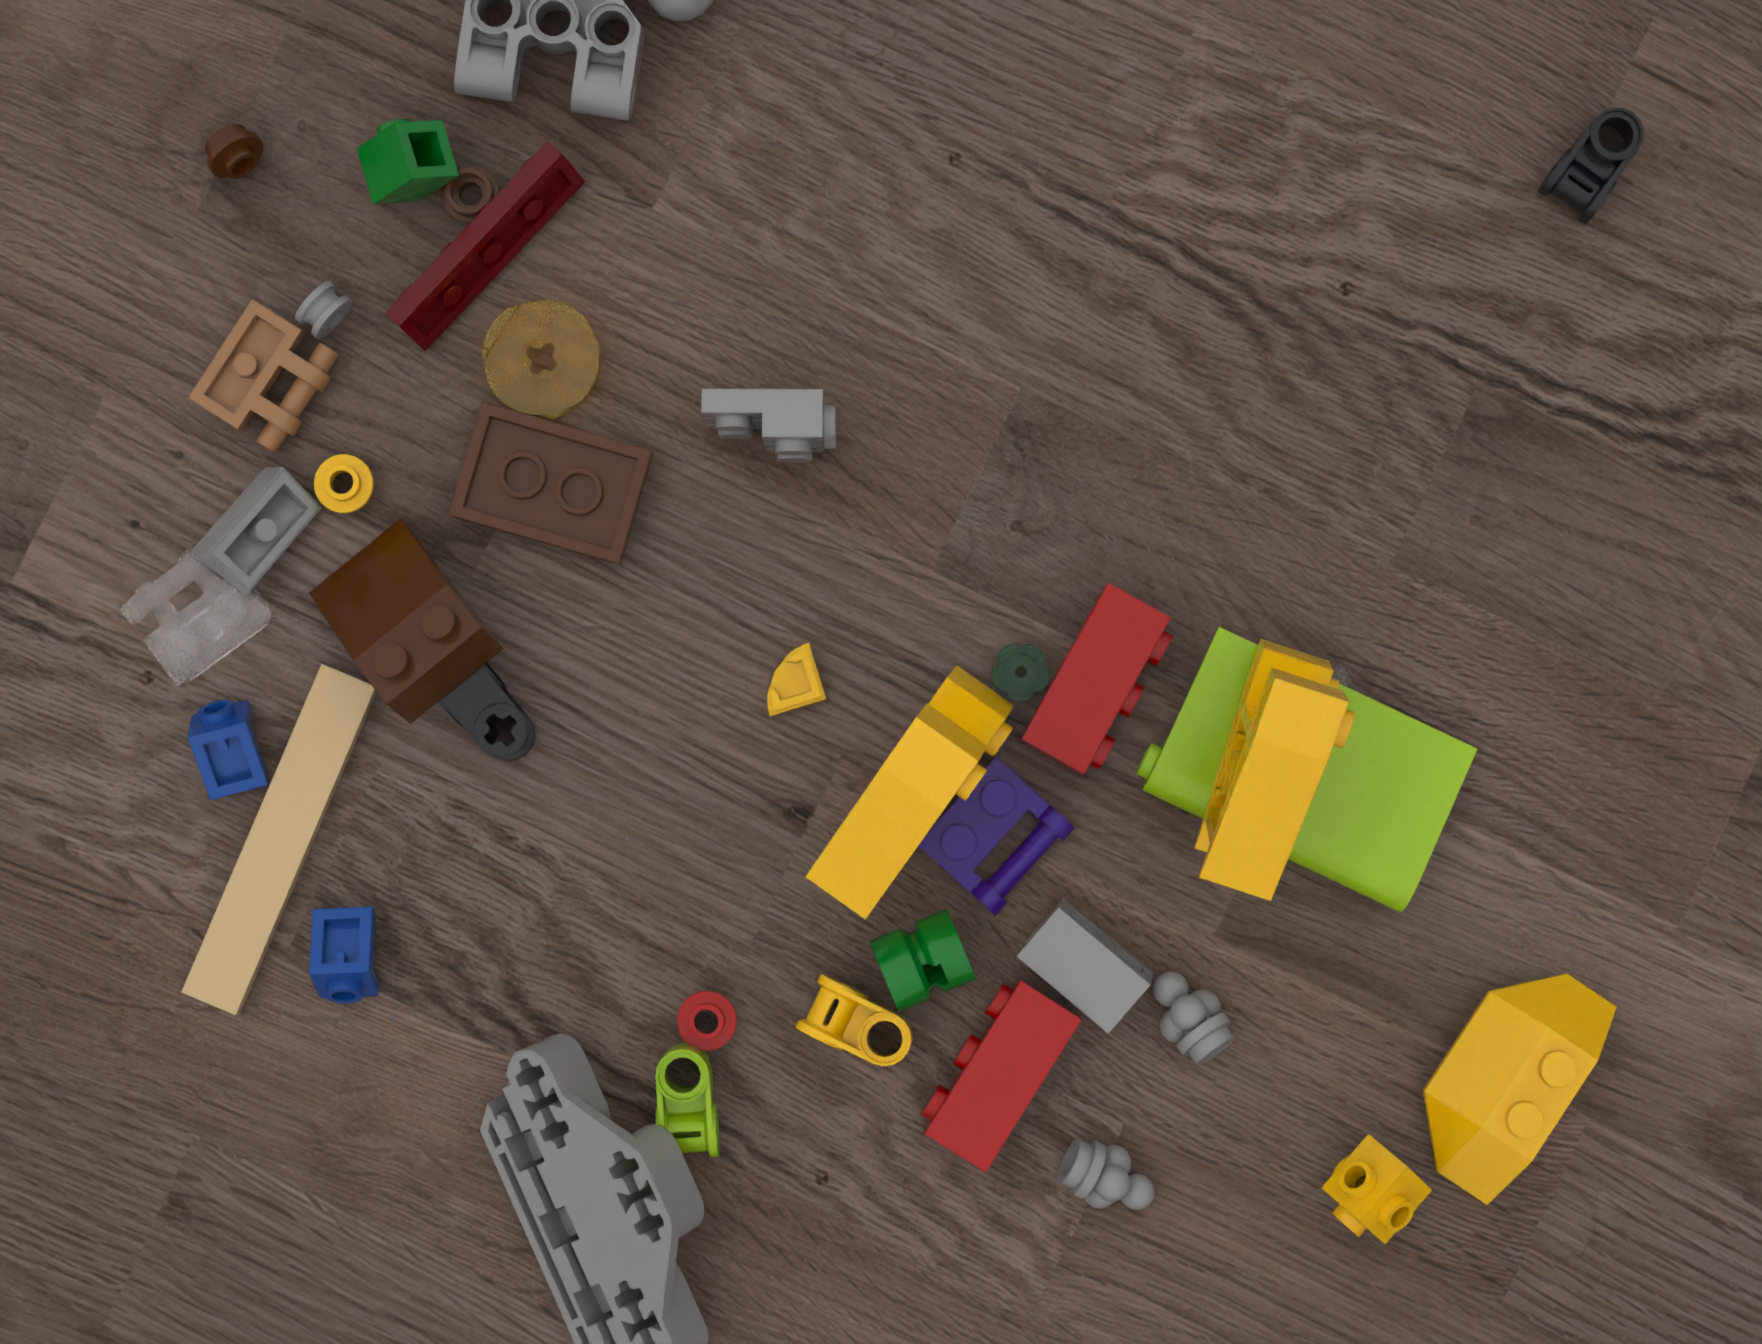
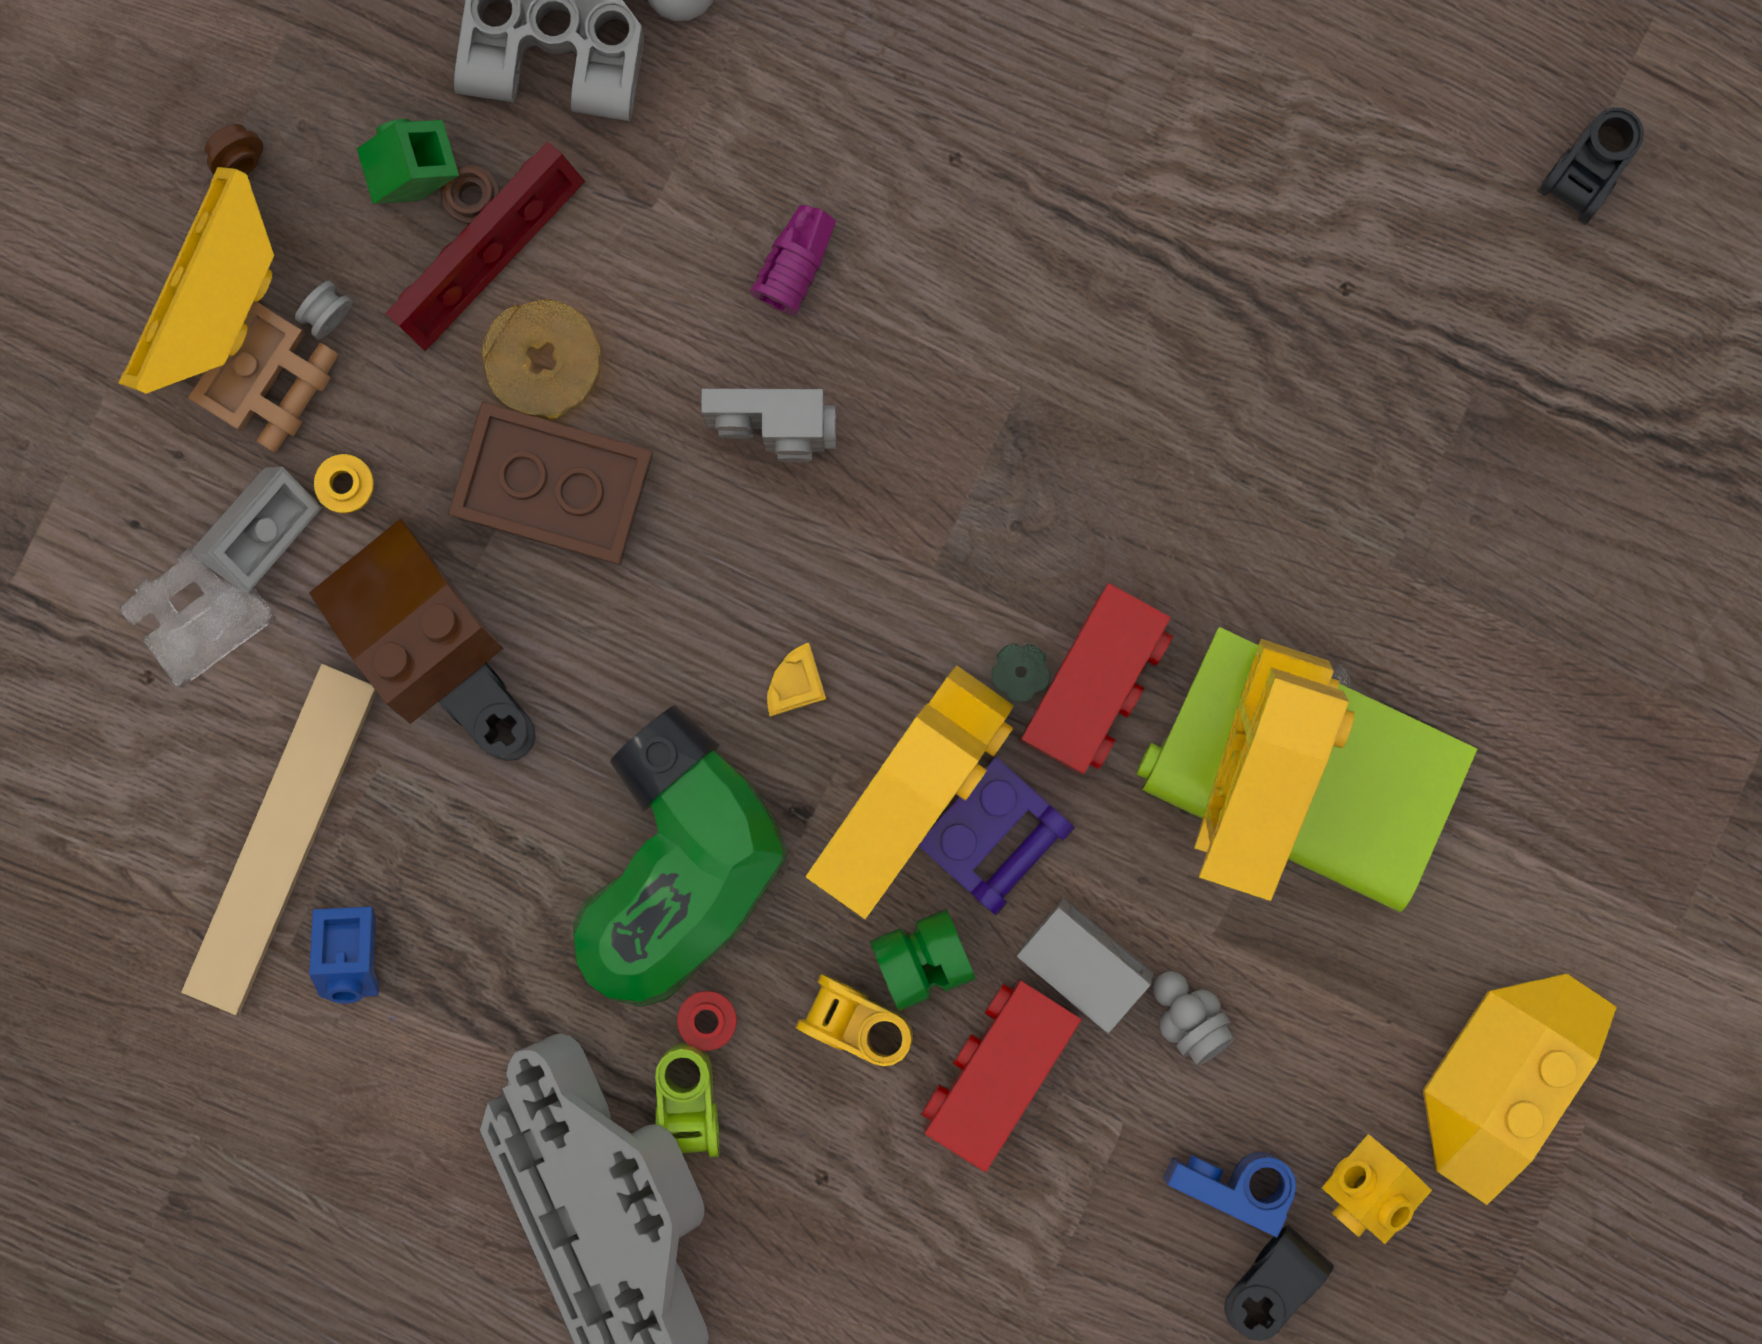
blue bracket [188,699,269,800] -> none
light grey piece [1057,1139,1155,1210] -> none
none -> yellow wedge [119,167,274,394]
none -> green piece [573,705,788,1007]
none -> magenta hinge [749,205,836,316]
none -> blue plate [1163,1151,1296,1237]
none -> black piece [1224,1224,1334,1341]

